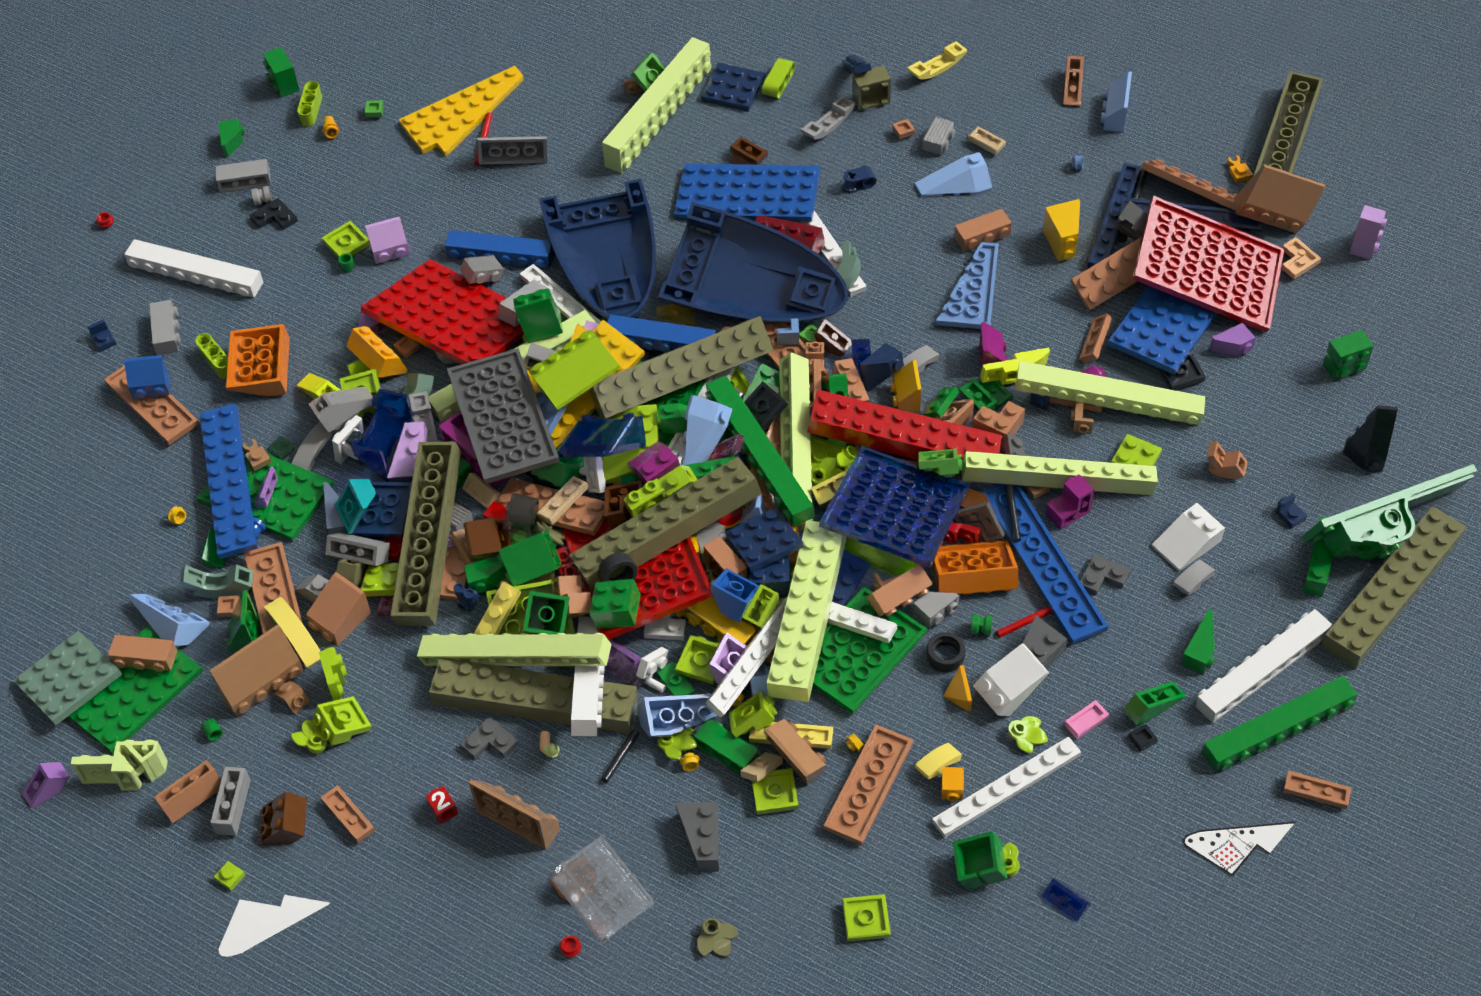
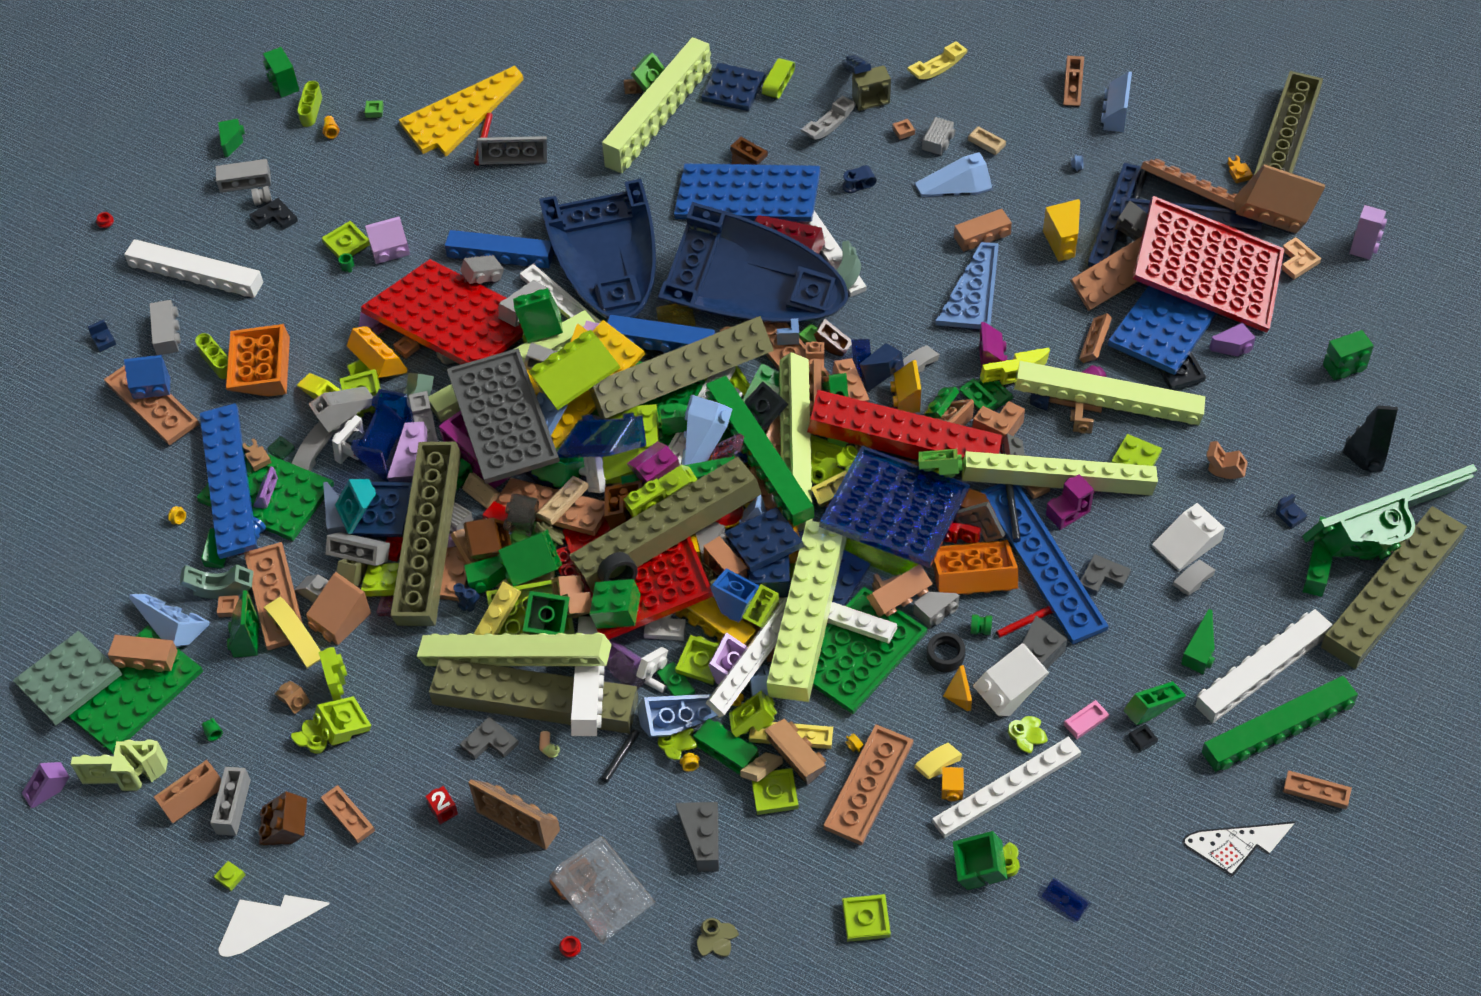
medium nougat slope [210,624,303,717] -> none

